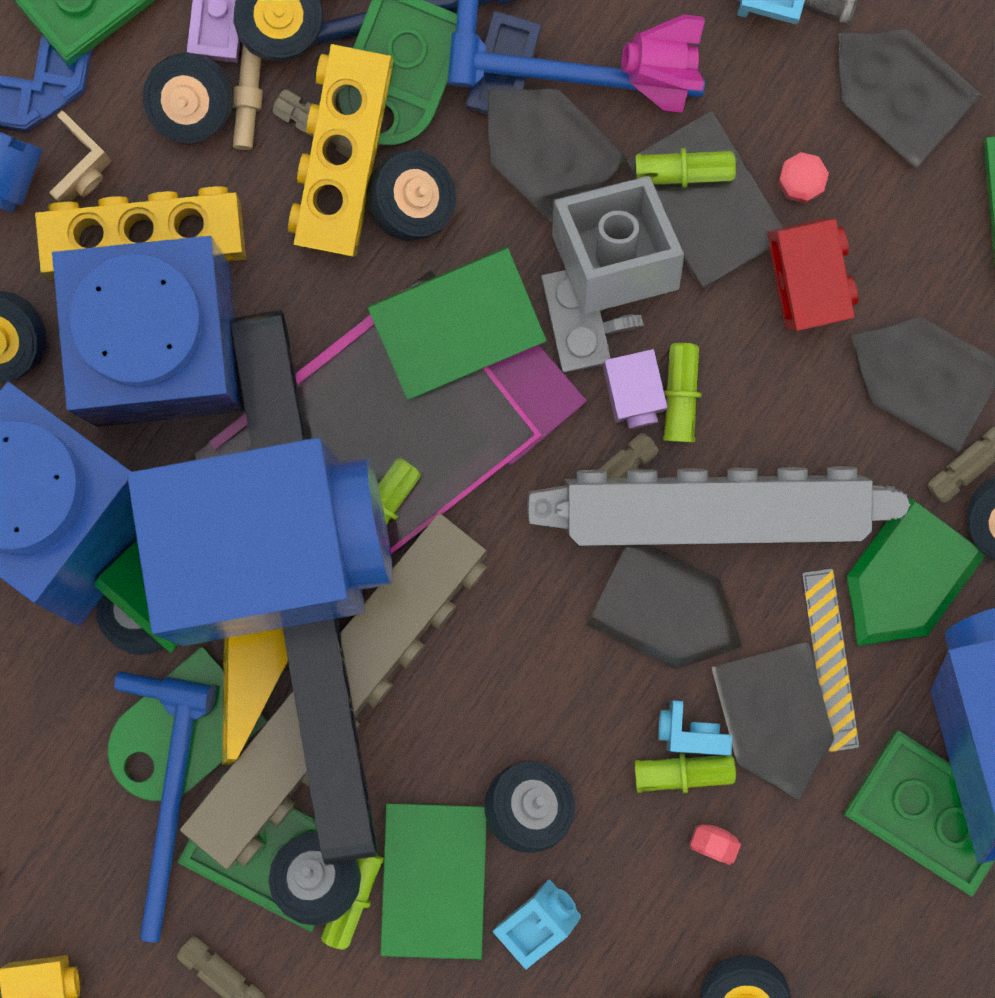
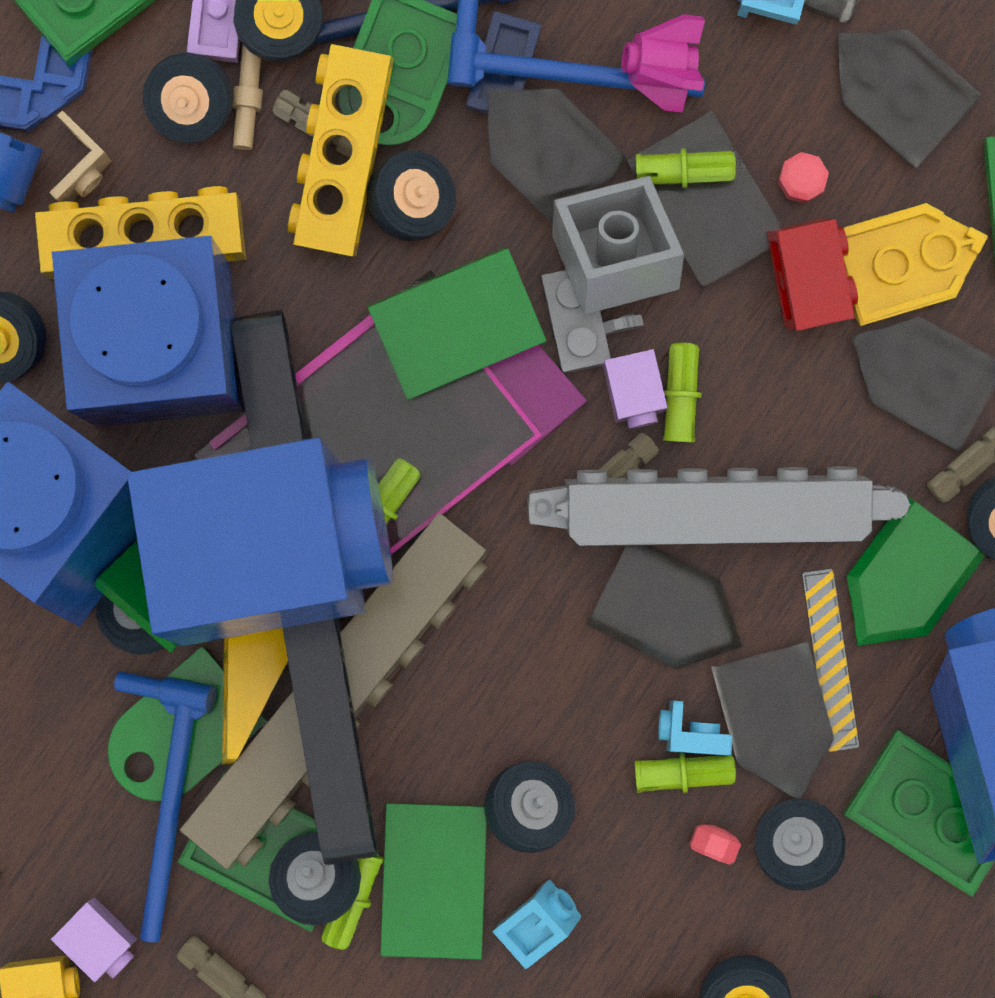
none -> lavender brick [51,897,137,982]
none -> black wheel [754,799,846,891]
none -> yellow tile [843,203,988,326]

